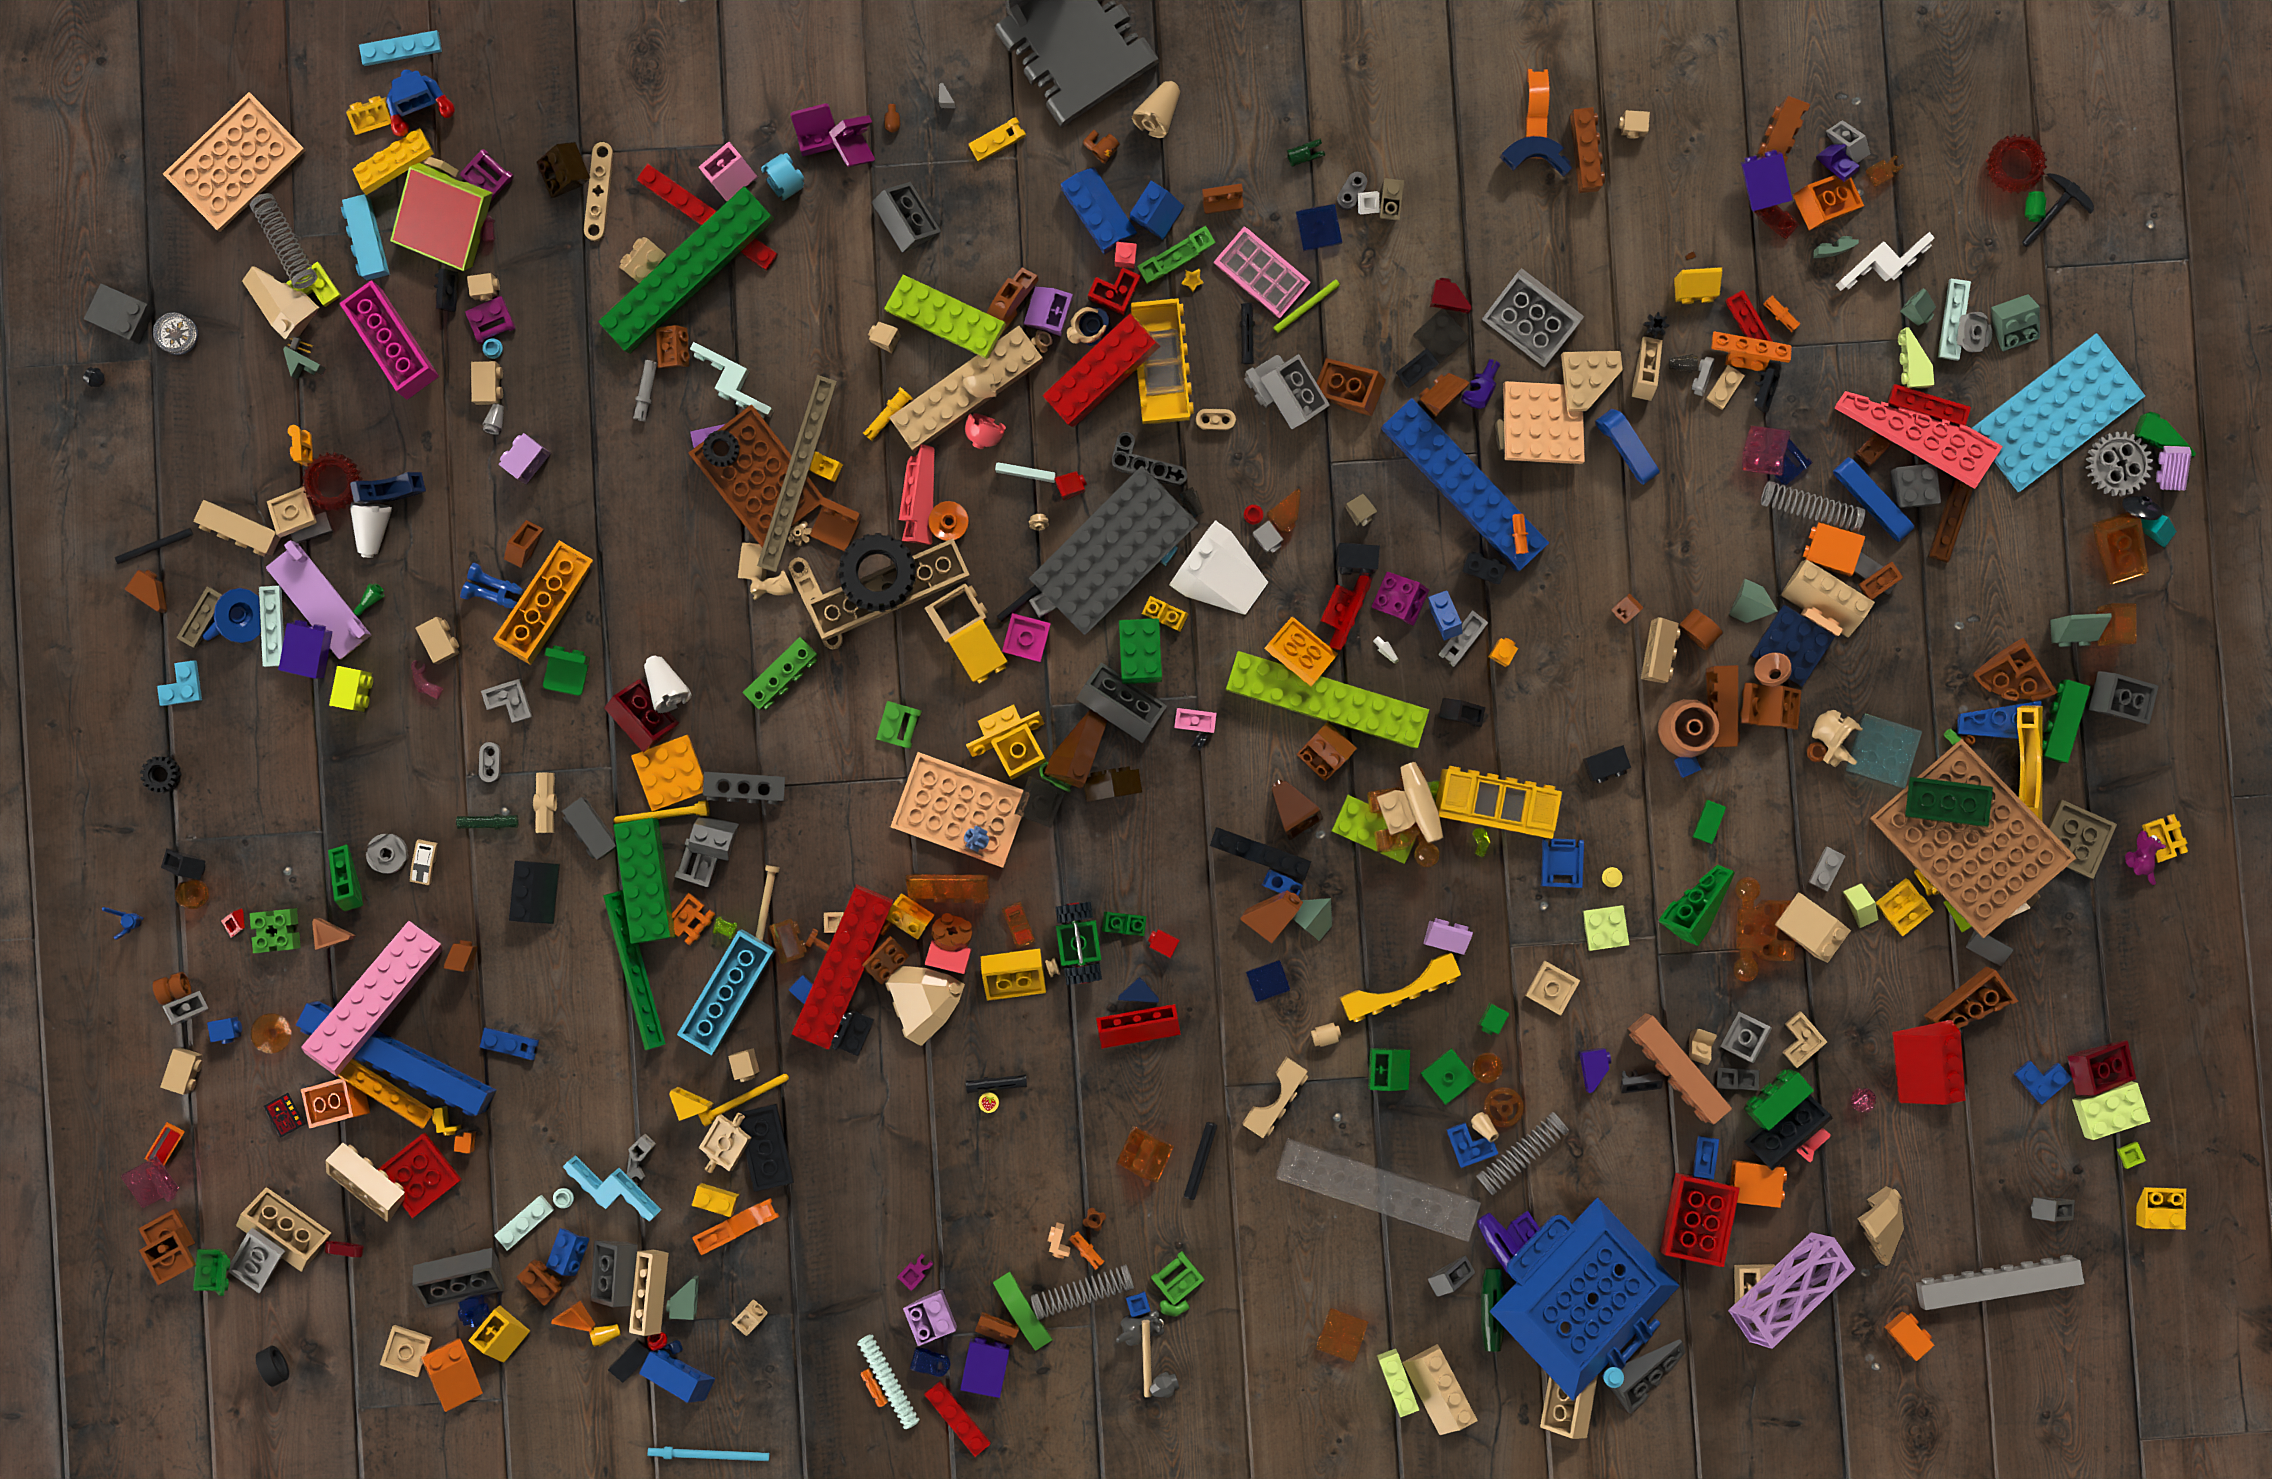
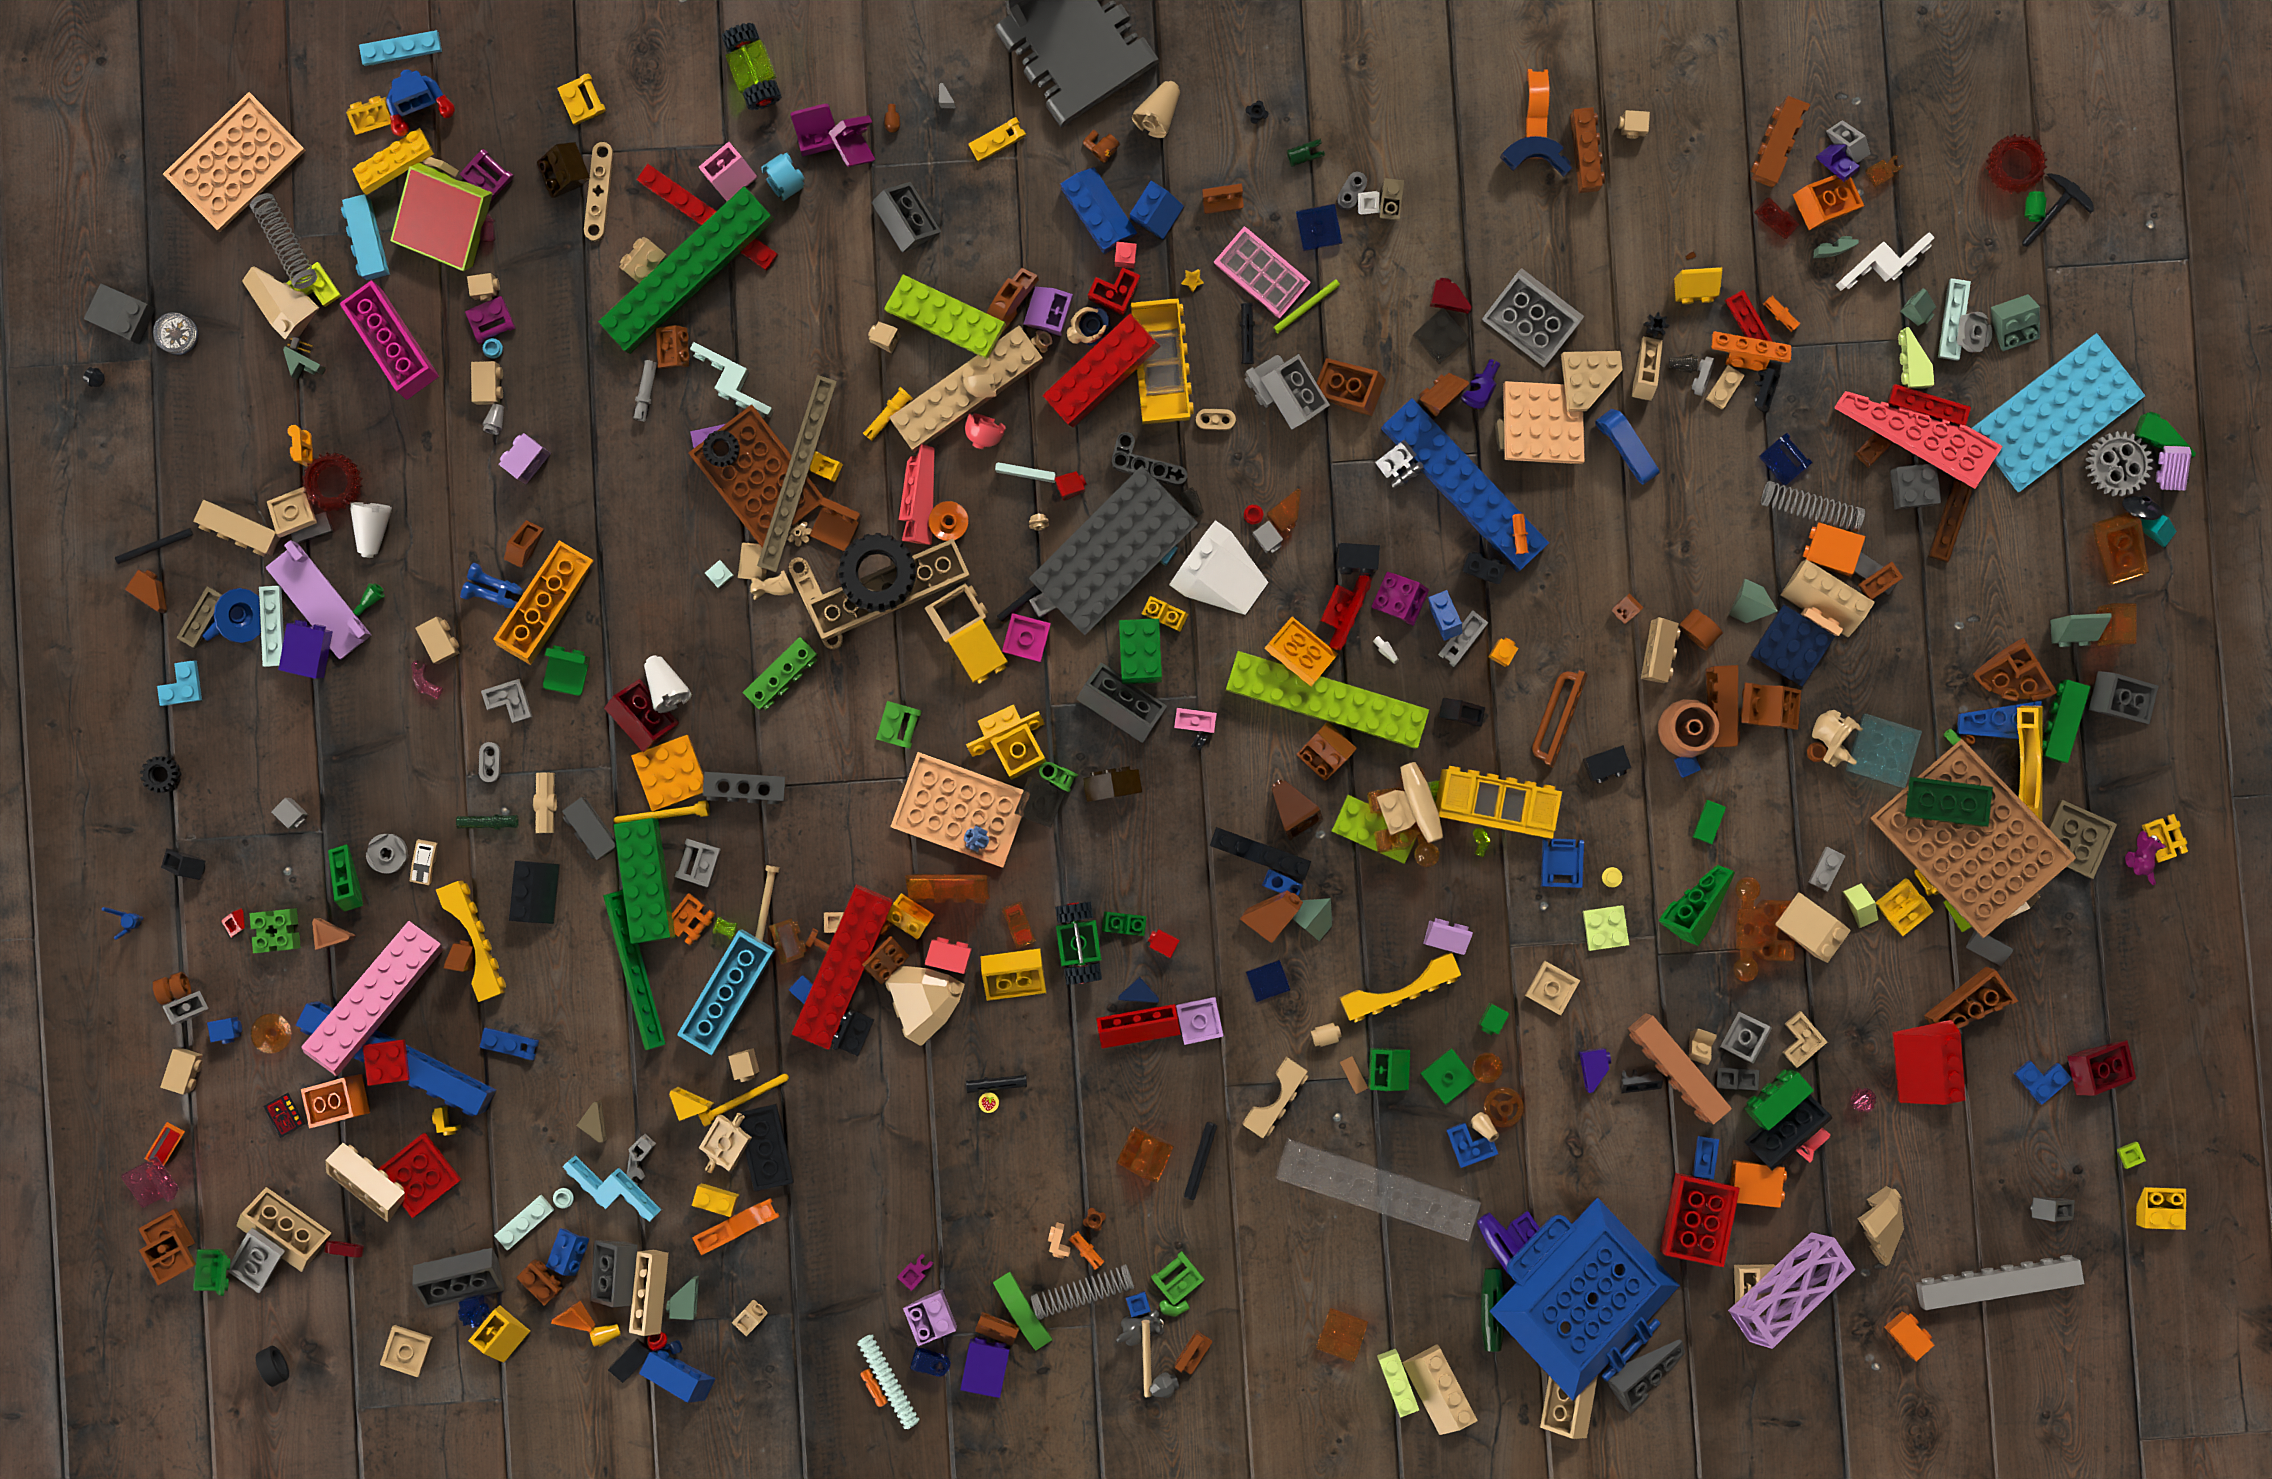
clear orange hair [175,879,209,909] -> none
neon yellow brick [329,666,373,712] -> none
light orange plate [338,1059,434,1129] -> none
dark blue arch [350,472,426,504] -> none
orange slope [420,1338,483,1412] -> none
black plate [434,268,458,312] -> none
orange piece [454,1131,476,1153] -> none
medium azure bar [648,1446,770,1461] -> none
dark grey slope [688,816,739,861] -> none
red plate [924,1380,991,1457] -> none
dark orange plate [931,913,972,951] -> none
reddish brown wedge [1044,709,1108,789] -> none
tan bush [1045,957,1060,977] -> none
bright green slope [1137,226,1216,284] -> none
dark tan slope [1345,494,1377,527] -> none
black plate [1396,348,1440,388] -> none
dark grey slope [1428,1255,1475,1297] -> none
light grey piece [1476,1112,1569,1195] -> none
medium azure plate [1604,1367,1624,1388] -> none
dark purple brick [1741,150,1793,211] -> none
clear pink bracket [1742,426,1790,476] -> none
nougat piece [1754,653,1792,686] -> none
blue beam [1833,457,1915,542] -> none
yellowish green brick [2072,1081,2150,1140] -> none
none -> light grey brick [272,798,308,829]
none -> red plate [363,1039,410,1086]
none -> yellow arch [436,881,506,1002]
none -> yellow plate [557,74,606,125]
none -> dark tan slope [576,1100,607,1143]
none -> light aqua plate [705,560,734,588]
none -> plate [721,23,782,110]
none -> dark orange bracket [1174,1330,1212,1374]
none -> lavender plate [1176,997,1223,1045]
none -> black plate [1245,101,1269,124]
none -> medium nougat sticker [1340,1056,1368,1094]
none -> plate [1375,439,1424,489]
none -> dark orange piece [1532,670,1588,768]

